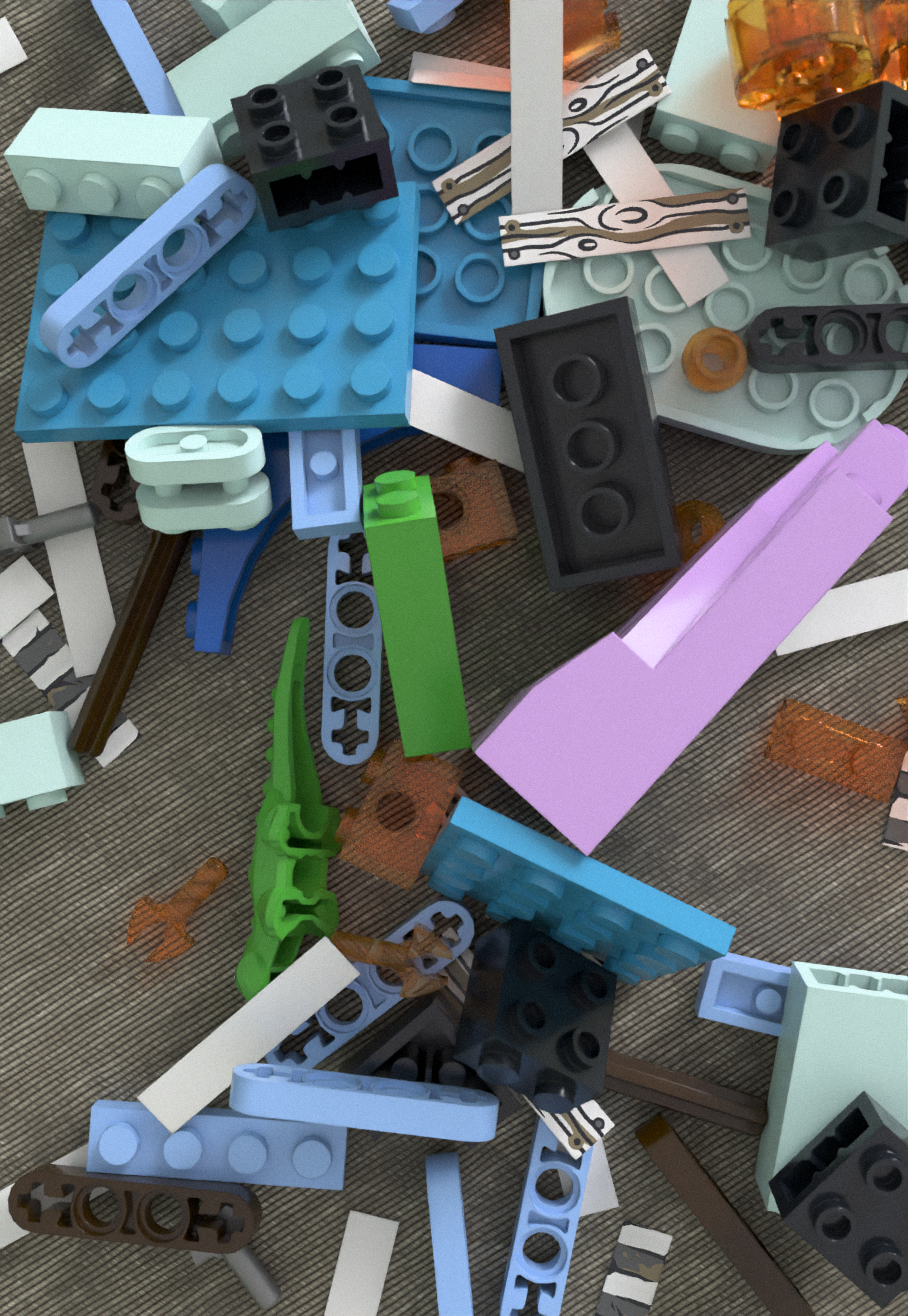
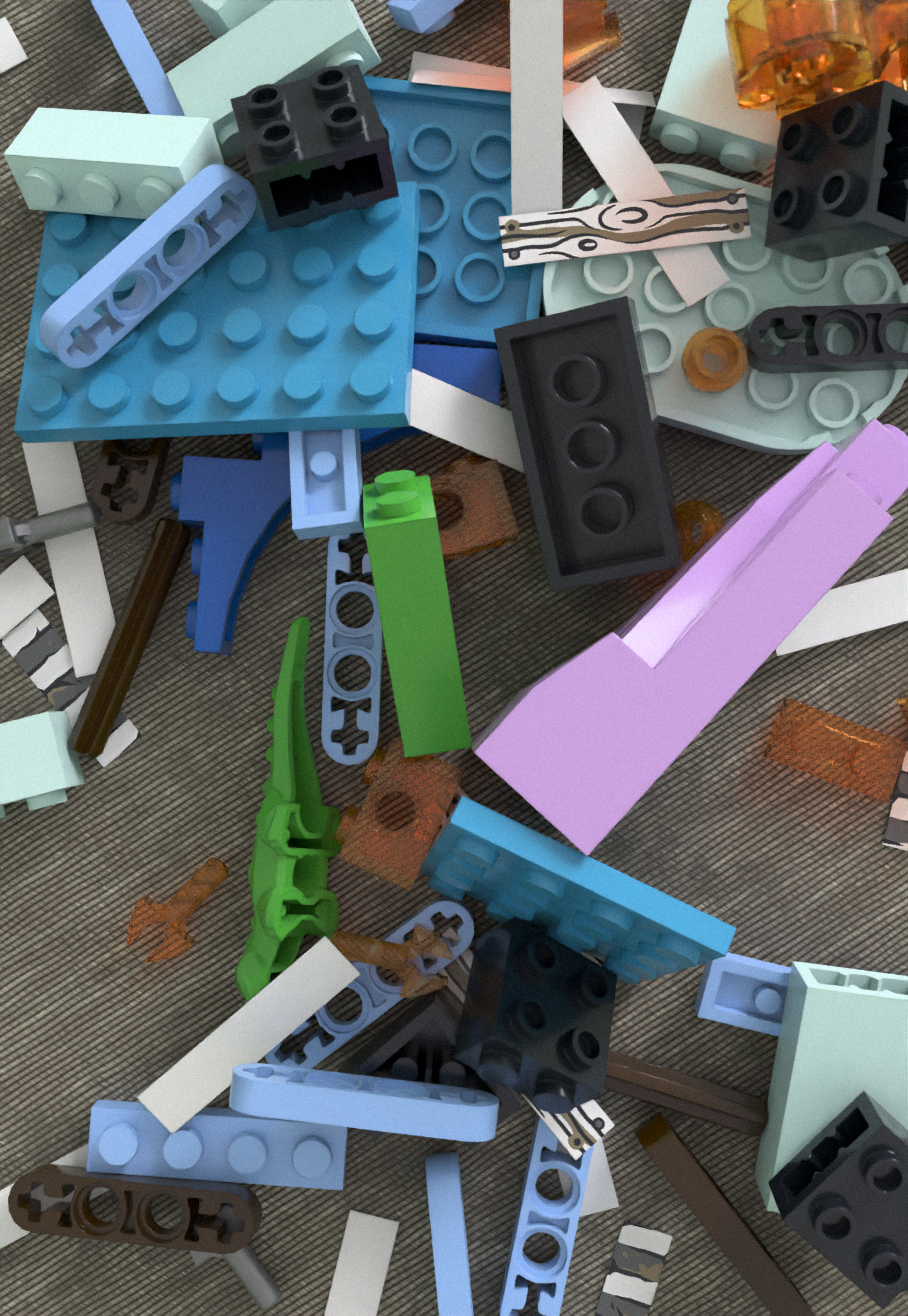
light aqua brick [125,425,273,534] -> none
sticker [431,49,672,225] -> none

